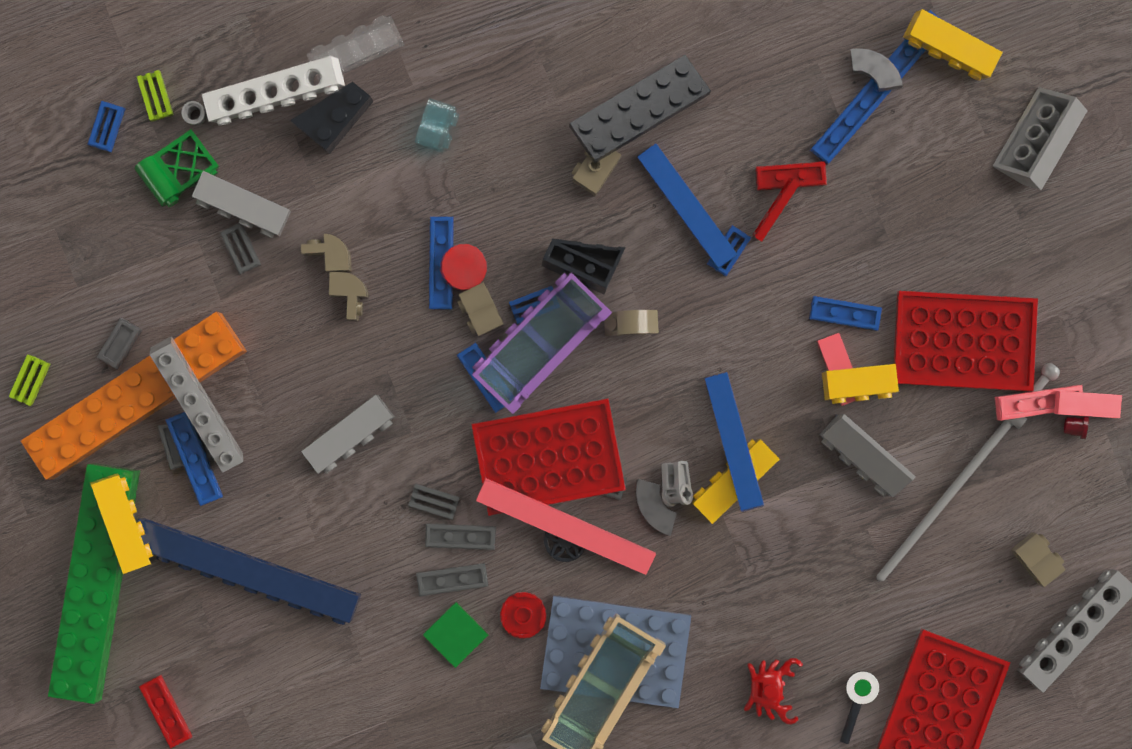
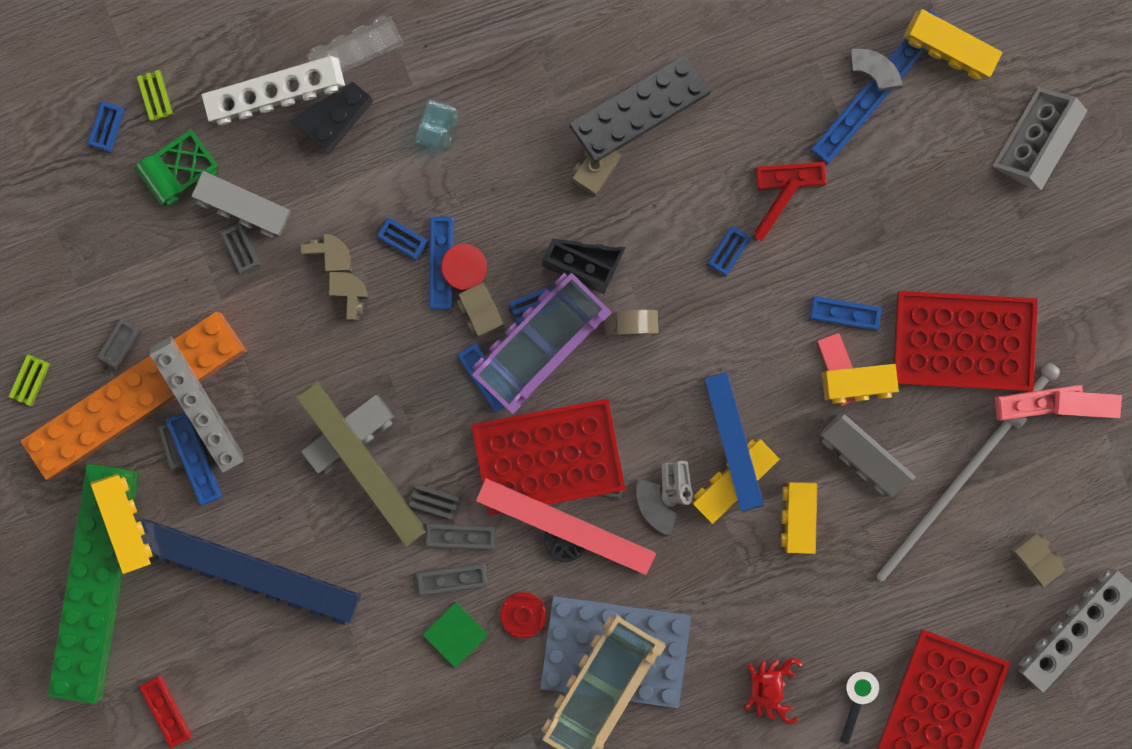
light grey piece [181,101,206,125] -> none
blue tile [637,144,737,269] -> none
dark red piece [1064,416,1089,439] -> none
none -> olive tile [296,380,425,547]
none -> blue tile [376,217,428,261]
none -> yellow brick [781,482,817,554]

